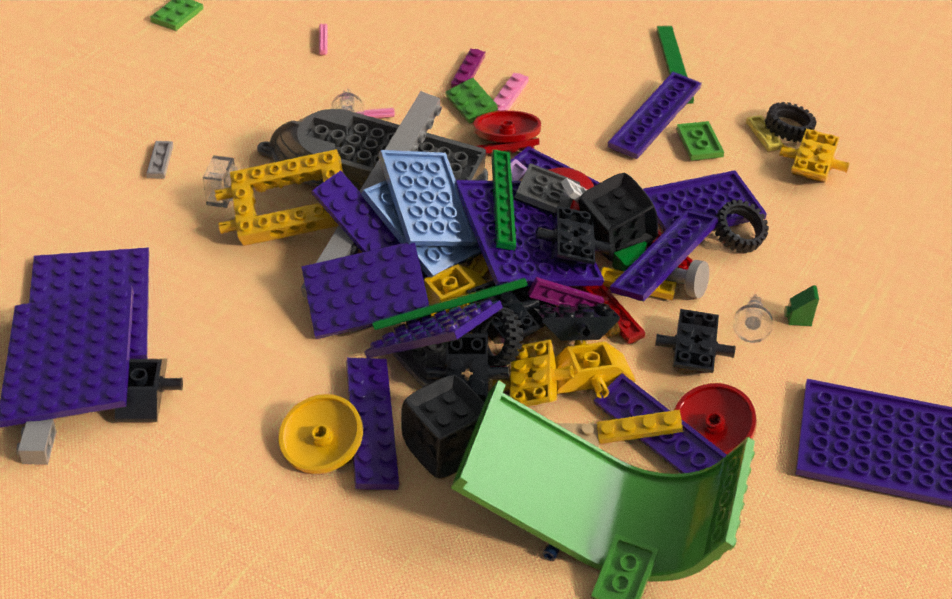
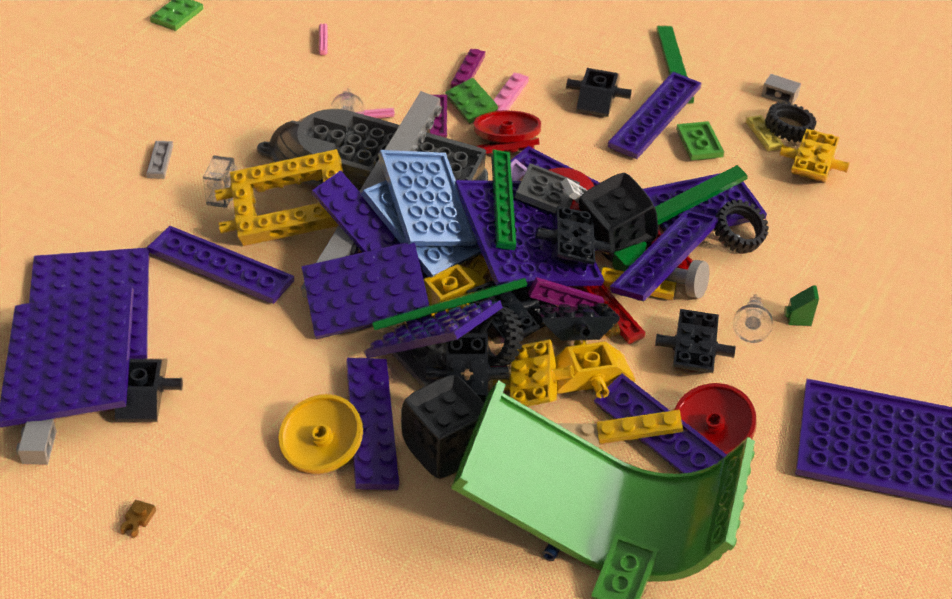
none -> pearl gold plate [120,499,156,538]
none -> dark purple plate [147,226,294,304]
none -> magenta plate [430,94,447,138]
none -> black slope [566,68,632,117]
none -> green tile [655,165,748,225]
none -> light grey brick [761,74,801,105]

